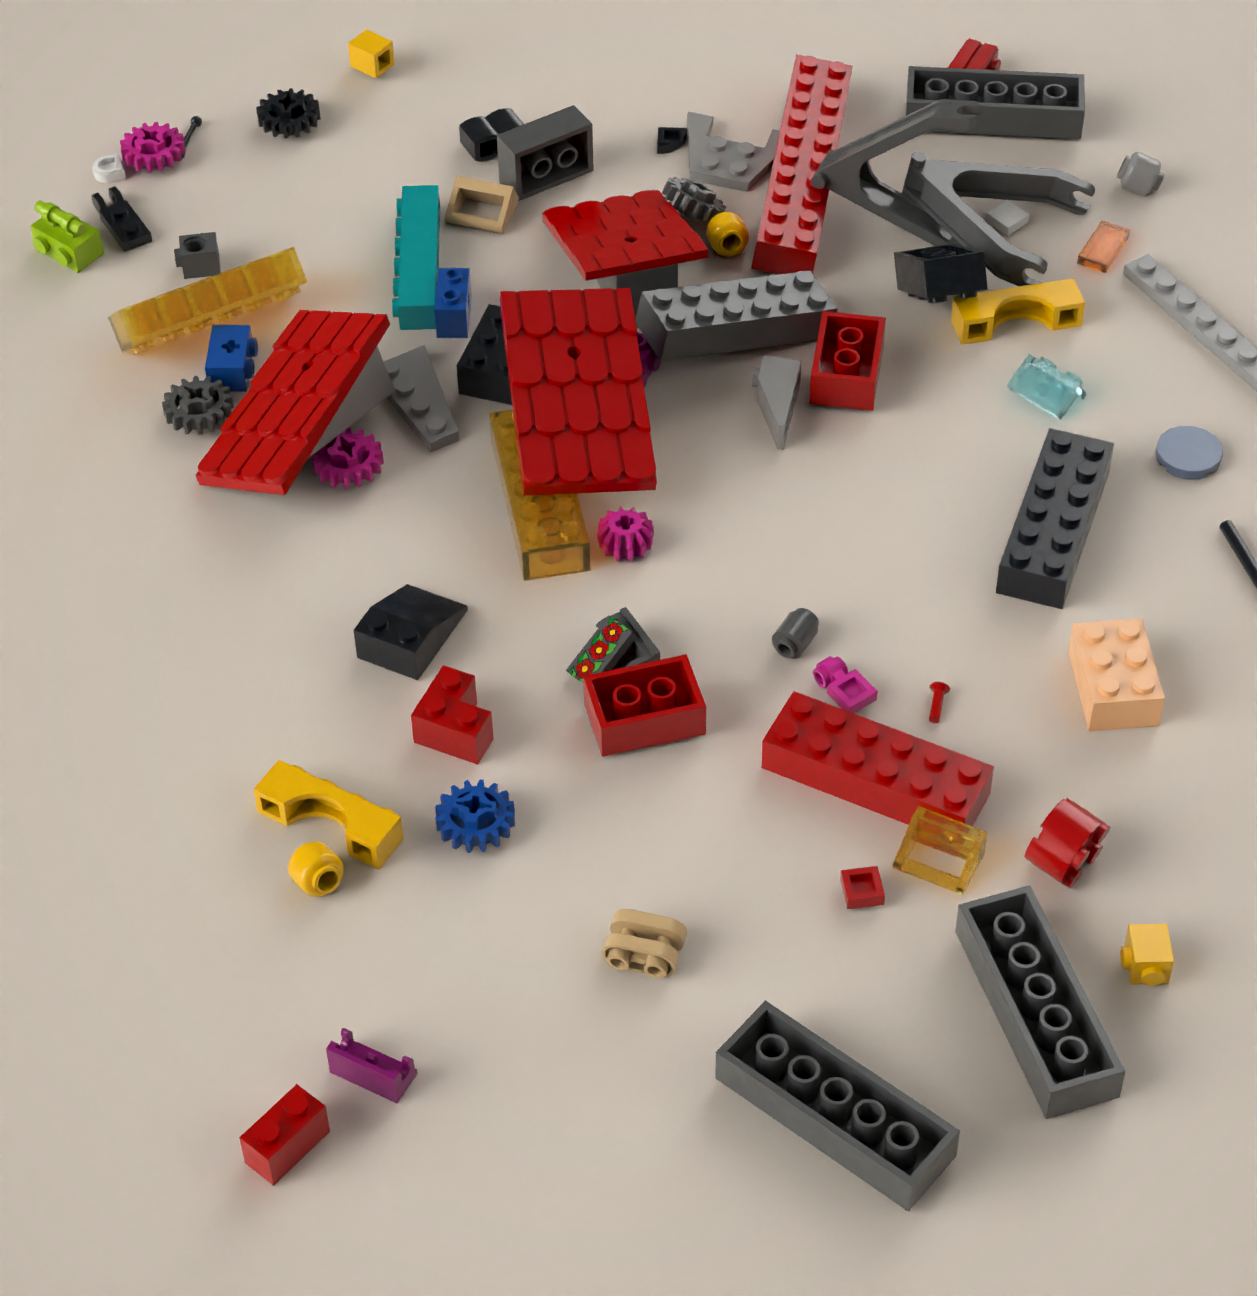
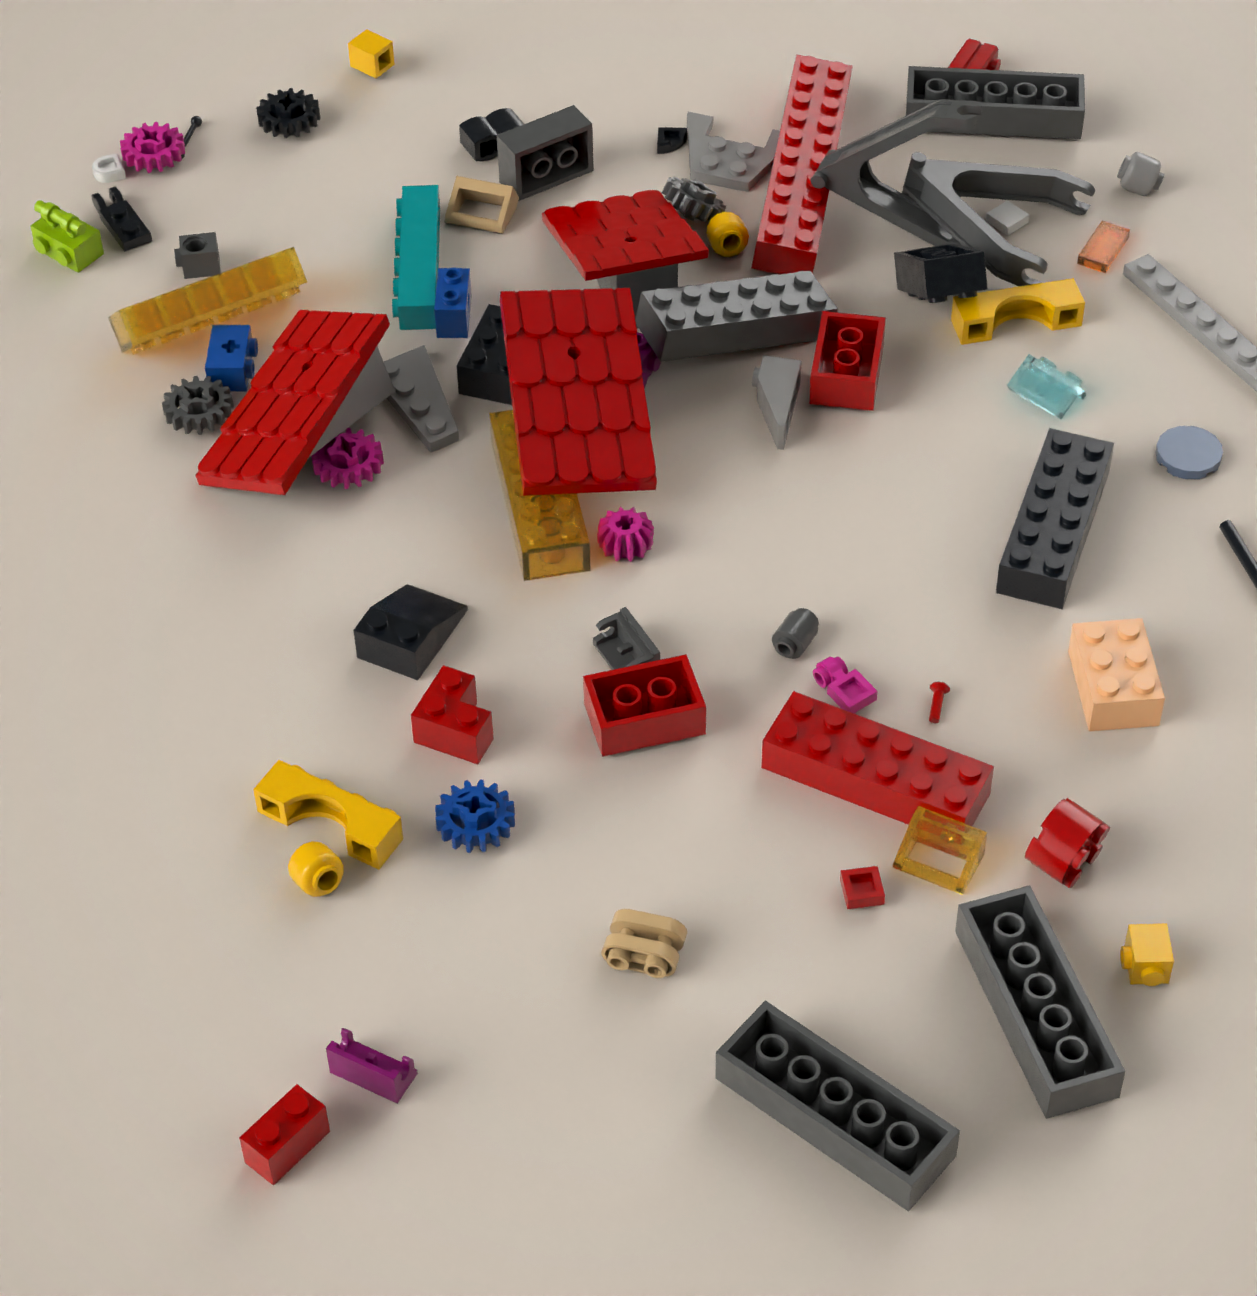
tile [566,615,637,684] -> none

